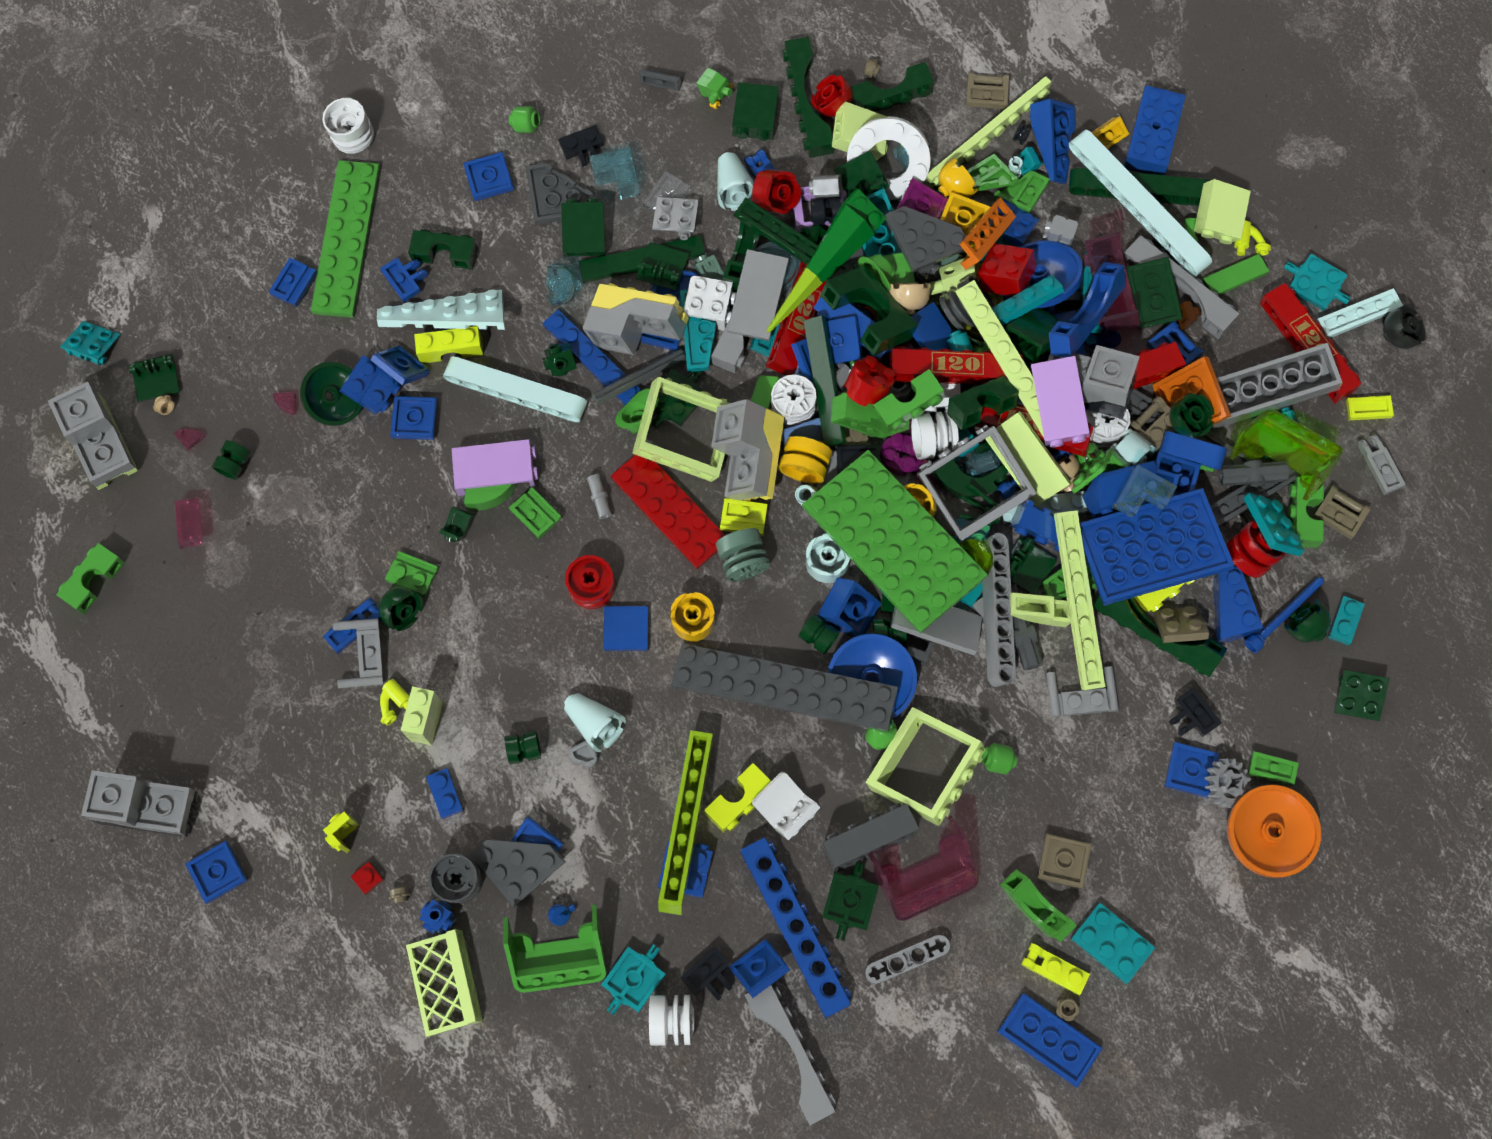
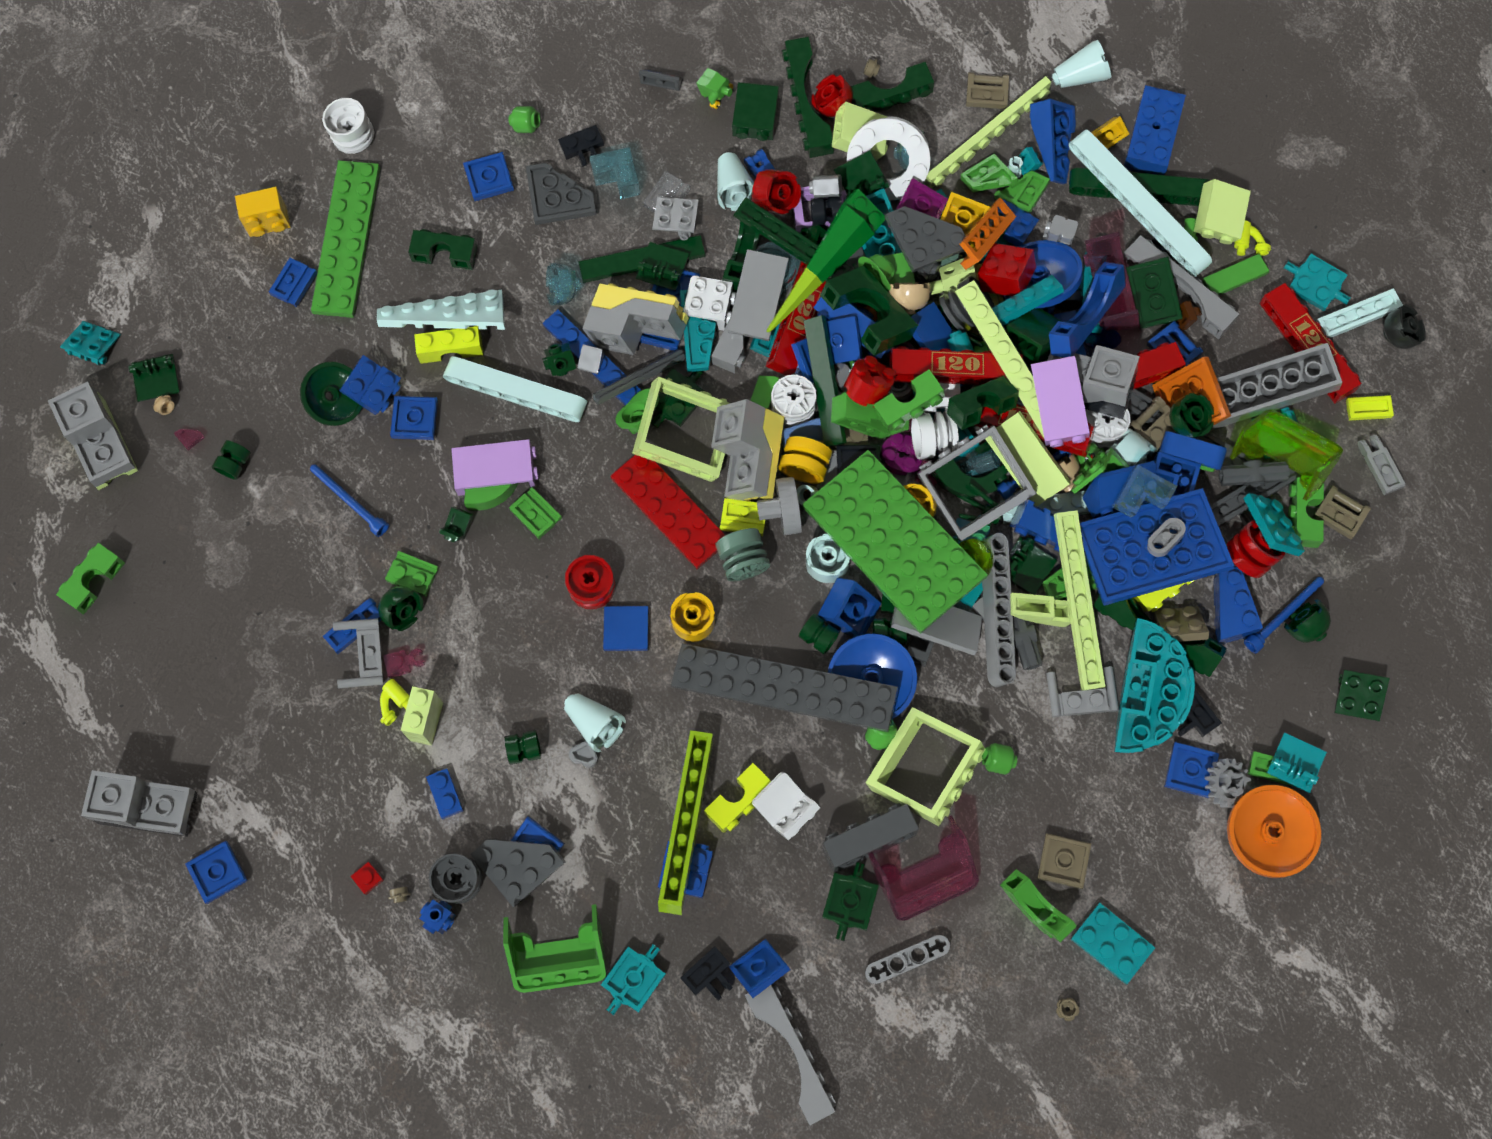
clear pink hinge [174,499,203,549] -> none
clear pink tile [273,392,296,415] -> none
neon yellow bracket [323,812,359,853] -> none
blue plate [371,345,430,385] -> none
blue hinge [380,258,428,303] -> none
yellowish green fence [406,929,483,1037] -> none
blue piece [548,904,576,926] -> none
dark green brick [561,199,606,257] -> none
light grey pin [587,474,612,519] -> none
white wheel [649,995,695,1046] -> none
sand green bracket [692,253,724,280] -> none
blue brick [740,837,852,1019] -> none
yellow cylinder [938,158,978,198] -> none
blue tile [997,993,1103,1088] -> none
black bush [1013,124,1031,145] -> none
neon yellow plate [1021,943,1090,996] -> none
teal plate [1328,596,1365,646] -> none
none -> yellow brick [235,187,291,237]
none -> blue piece [310,464,389,537]
none -> clear pink plate [383,649,425,678]
none -> light grey slope [578,344,604,374]
none -> light grey piece [757,477,802,535]
none -> light aqua cone [1052,40,1111,88]
none -> teal brick [1114,618,1195,753]
none -> light grey plate [1147,518,1186,557]
none -> teal hinge [1267,732,1327,793]

